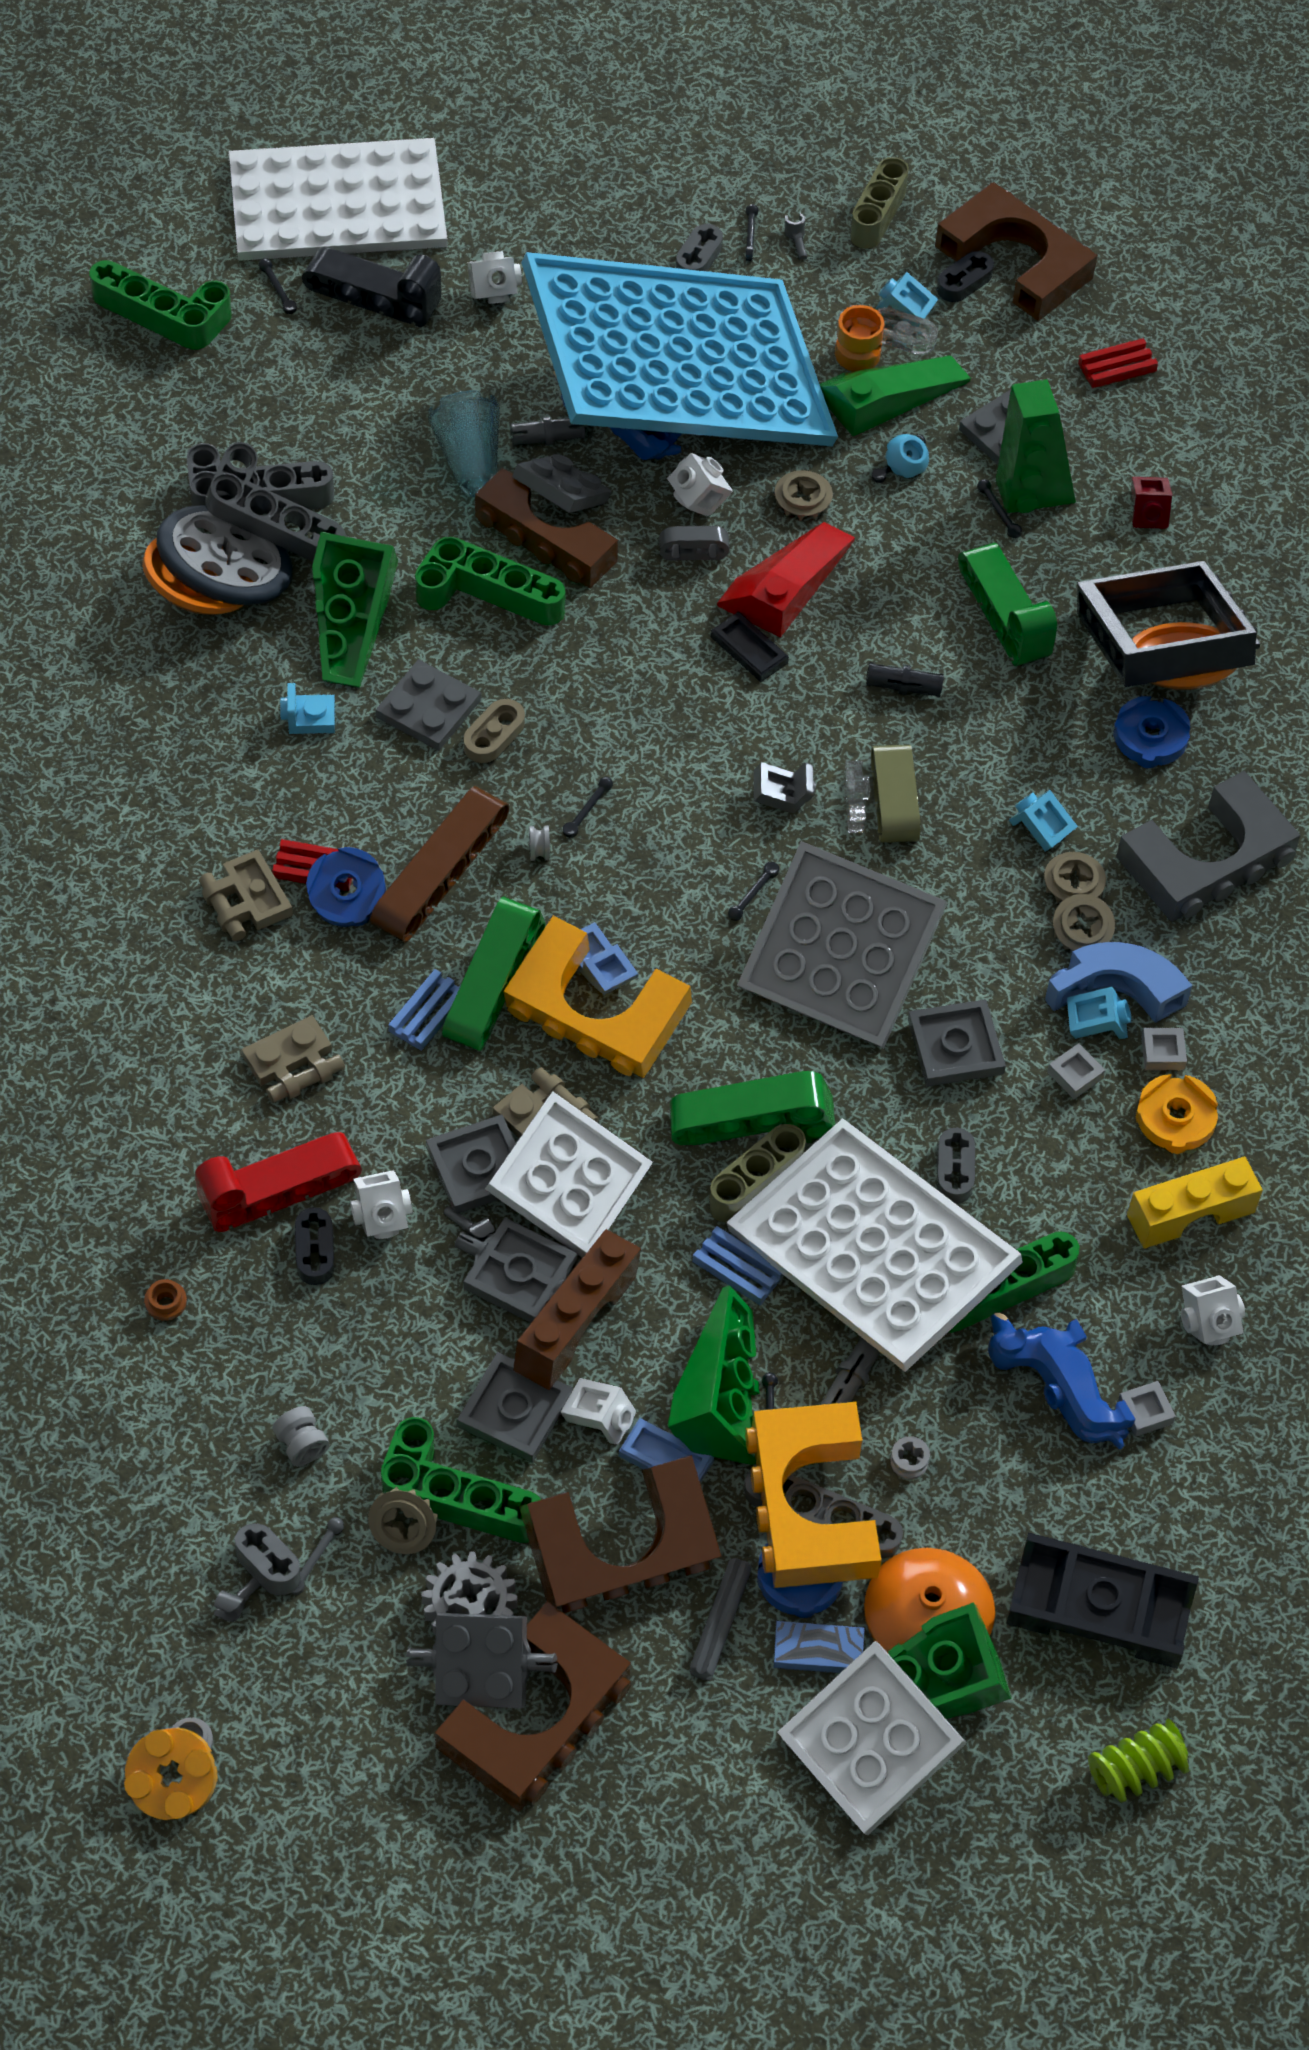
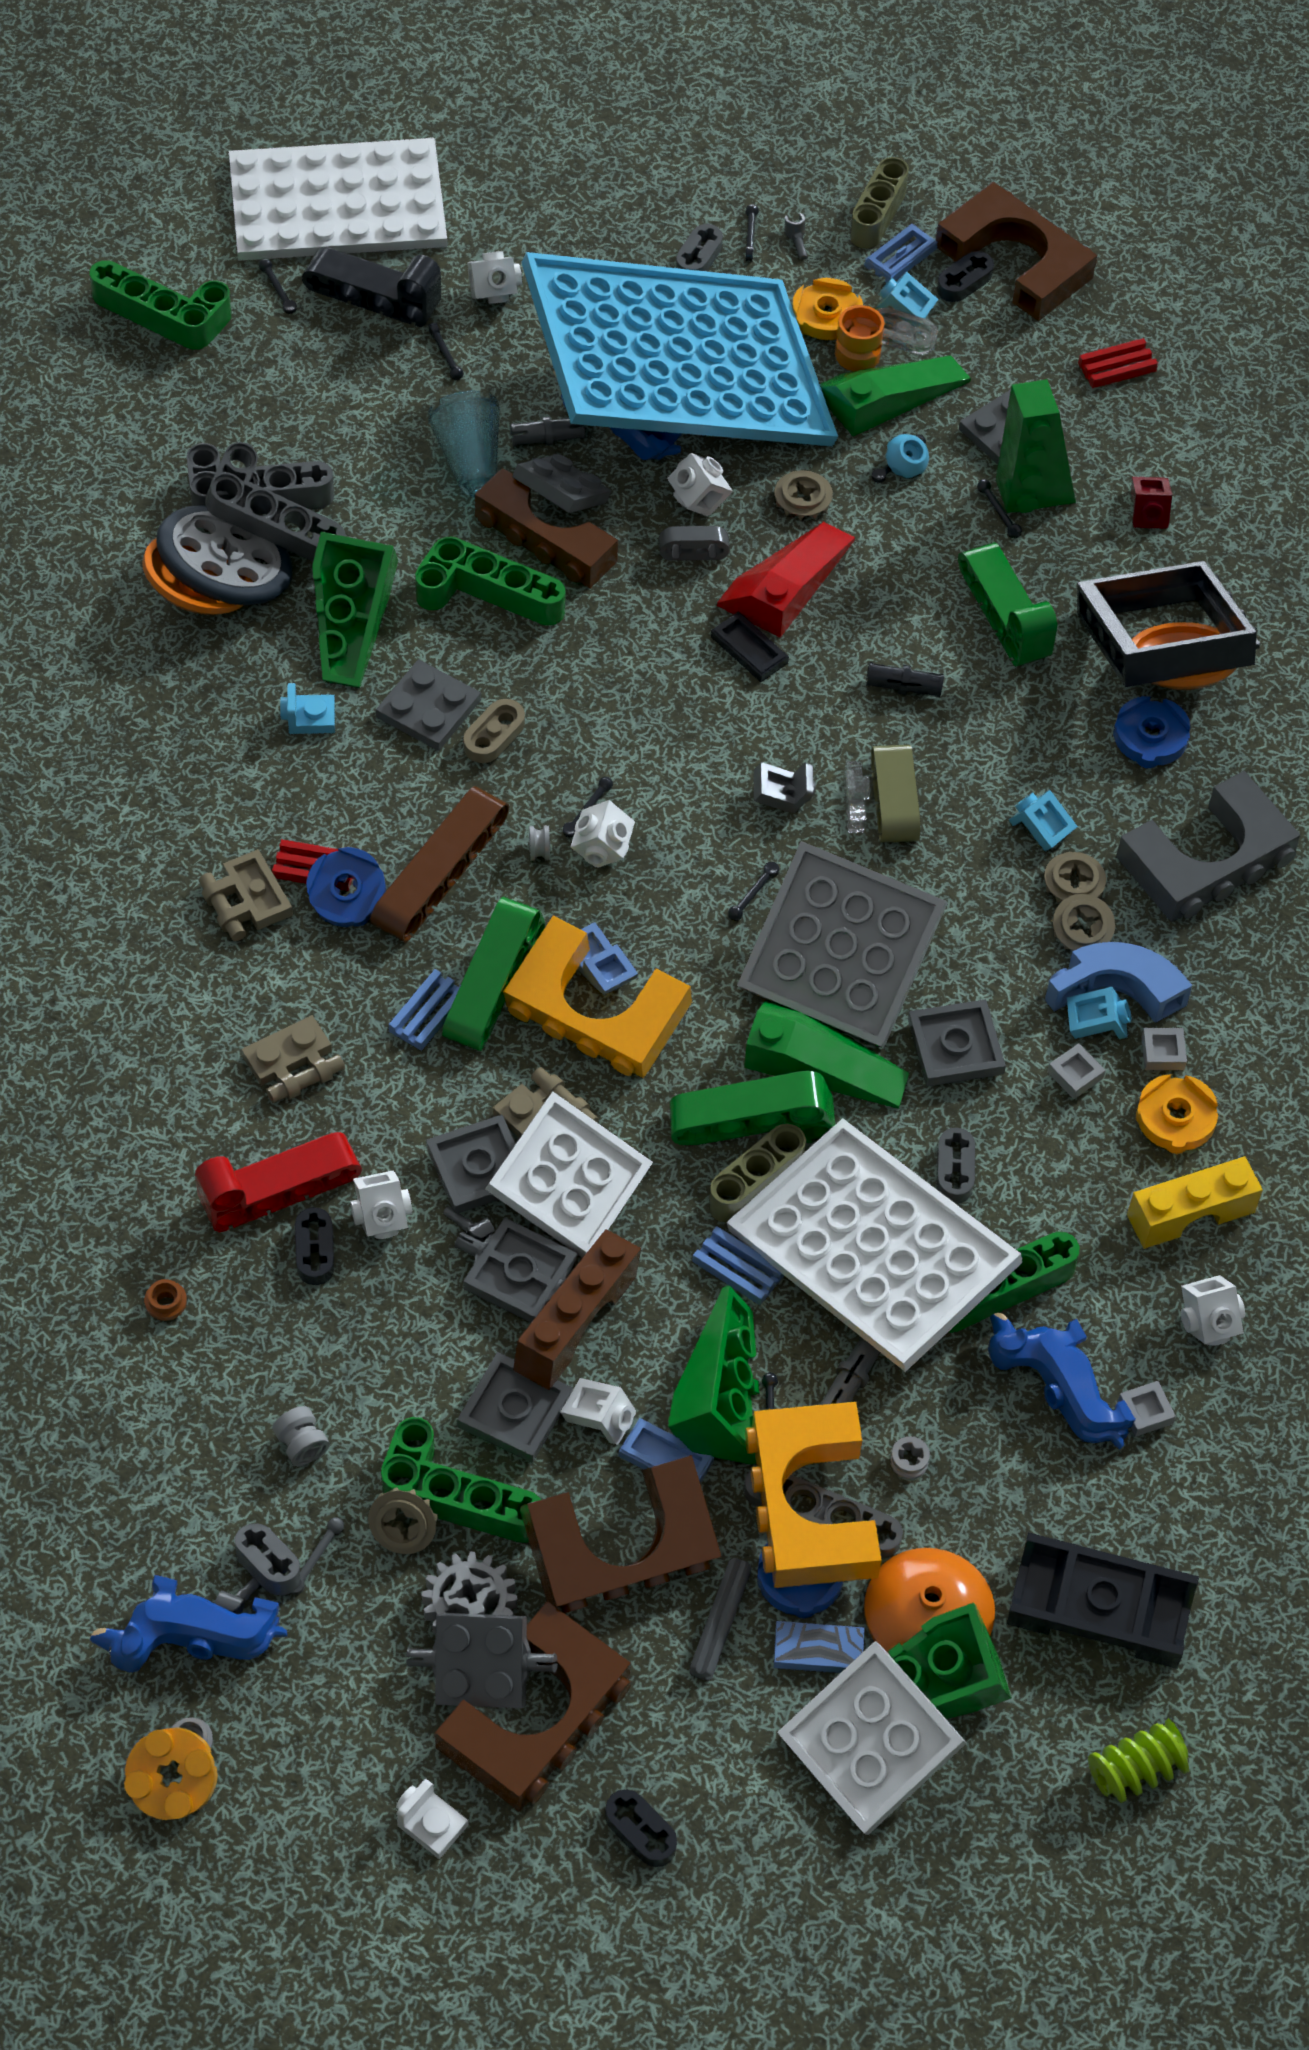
none -> blue animal [90,1575,287,1673]
none -> white bracket [396,1779,468,1859]
none -> black hinge [428,322,464,380]
none -> white brick [570,800,635,867]
none -> black beam [605,1789,677,1867]
none -> green wedge [744,1000,909,1109]
none -> light orange plate [792,278,863,340]
none -> medium blue tile [865,224,937,282]

